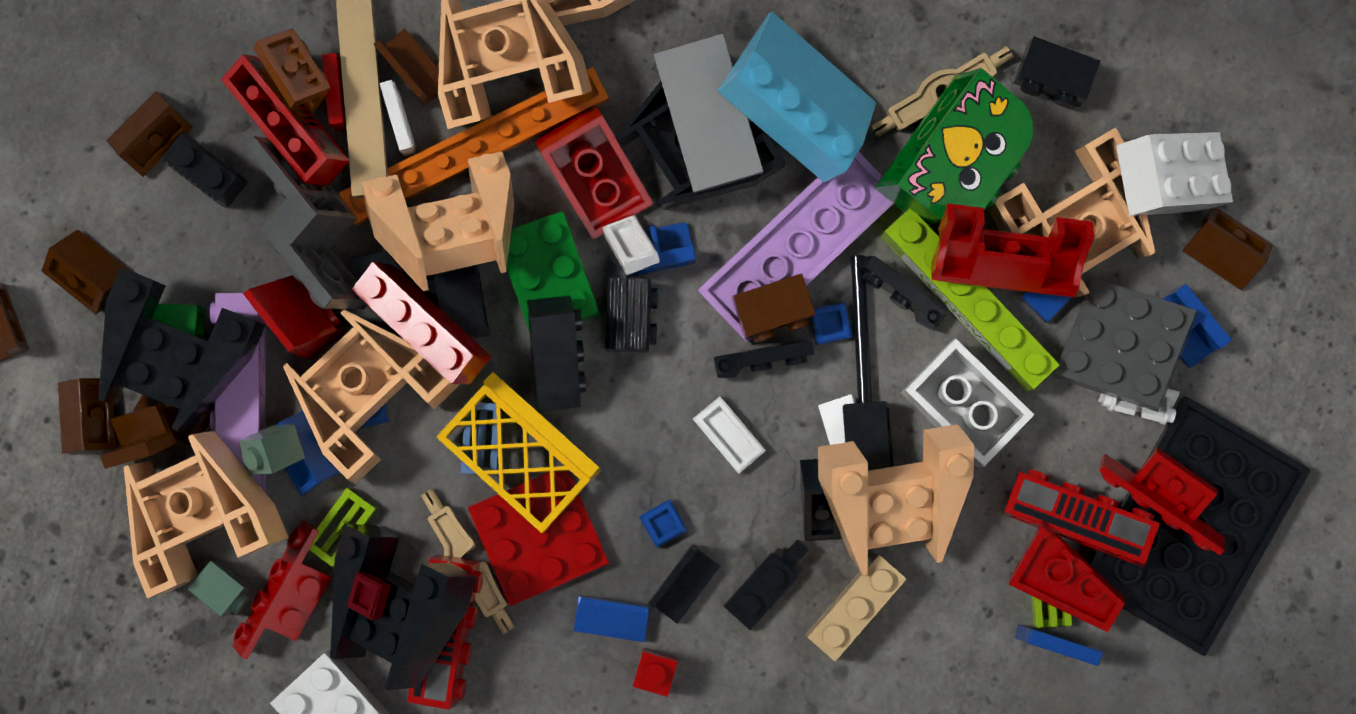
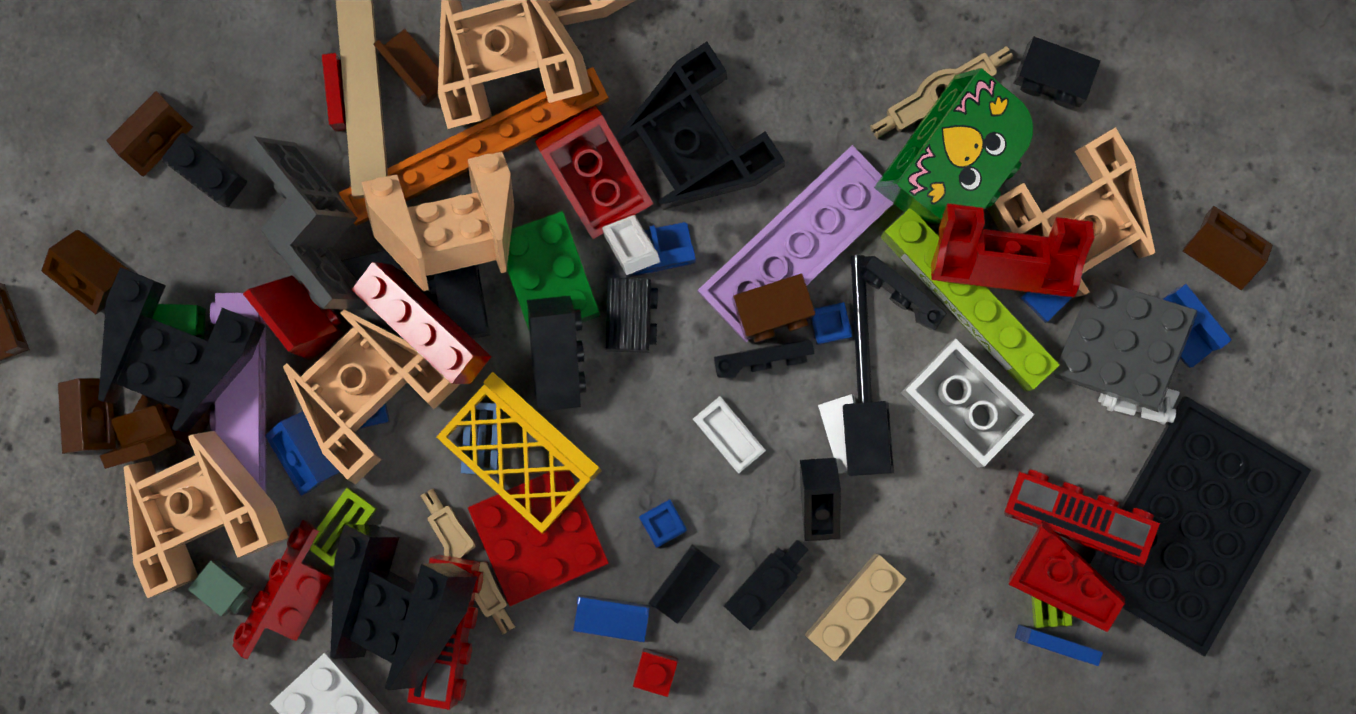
red brick [221,54,350,185] -> none
sand green brick [239,424,305,475] -> none
dark orange bracket [253,28,331,114] -> none
dark red tile [347,572,391,620] -> none
white tile [379,80,417,157] -> none
light grey tile [653,34,763,194] -> none
medium azure slope [717,12,877,183] -> none
light nougat wedge [818,424,974,576] -> none
red bracket [1099,447,1225,556] -> none
white brick [1116,132,1233,216] -> none

